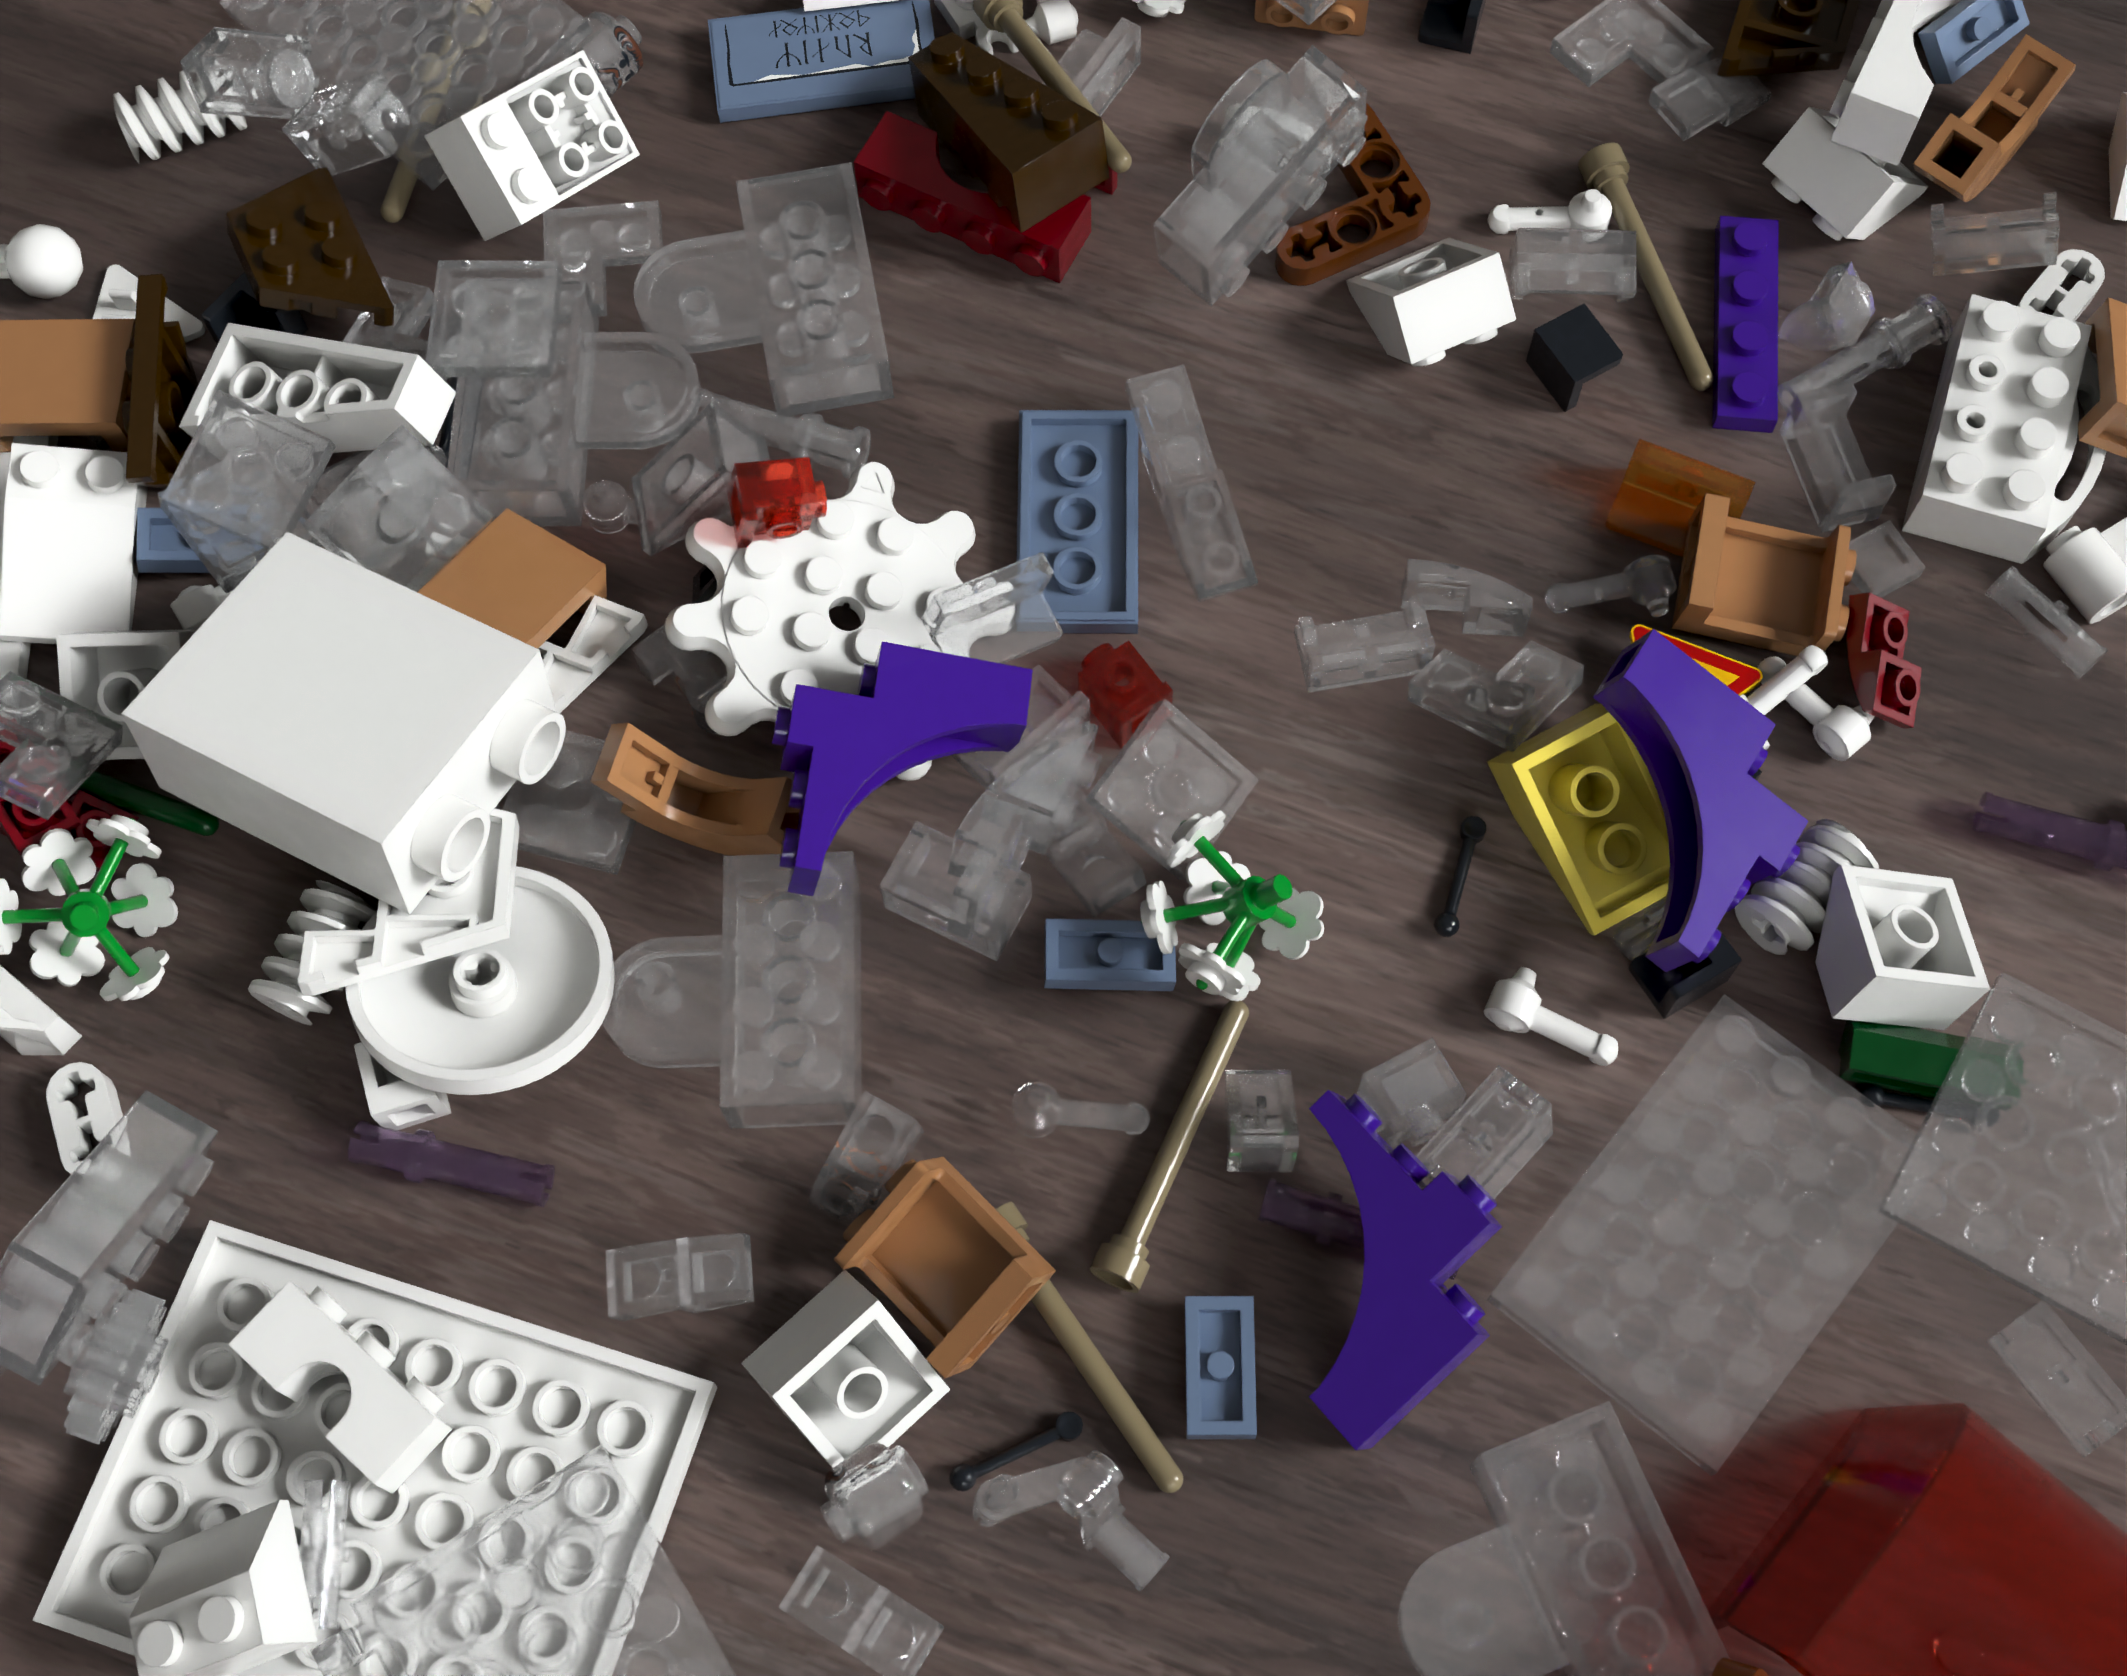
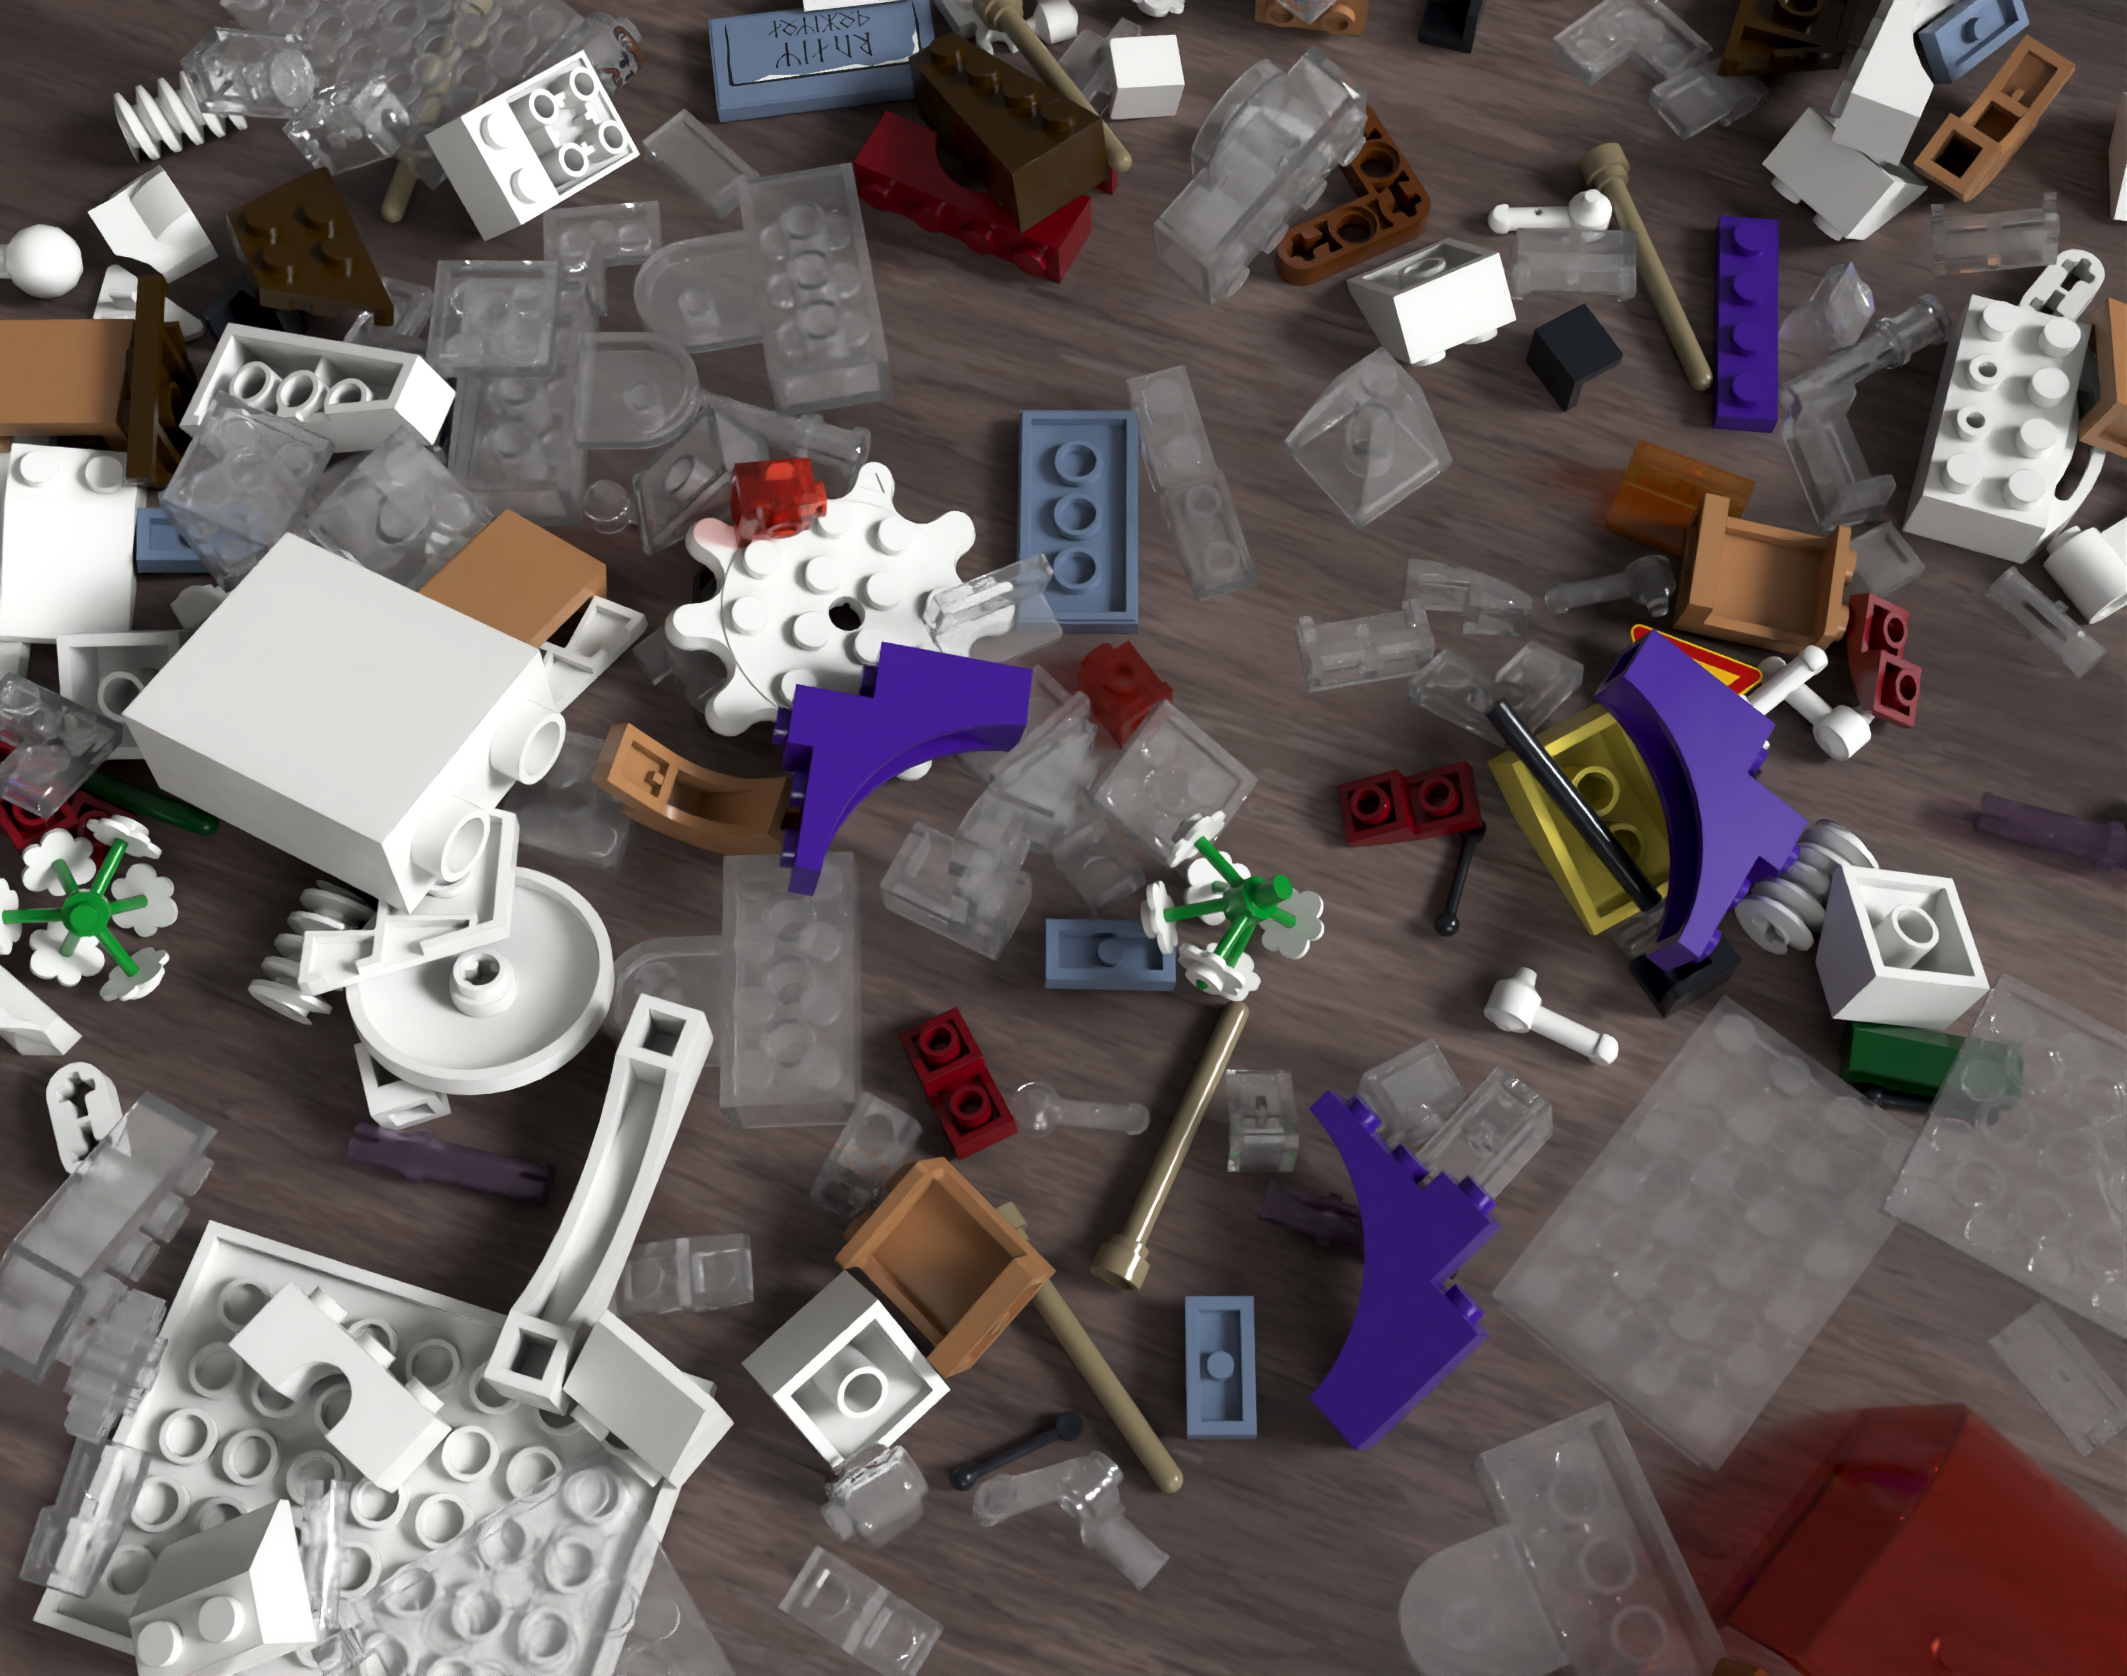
none -> clear slope [18,1434,153,1599]
none -> white slope [88,165,219,284]
none -> white arch [483,993,714,1416]
none -> white slope [563,1309,734,1489]
none -> clear tile [642,108,762,220]
none -> dark red slope [898,1007,1018,1161]
none -> white panel [1108,35,1185,119]
none -> clear slope [1284,346,1453,530]
none -> dark red slope [1338,761,1483,847]
none -> black bar [1484,697,1662,912]

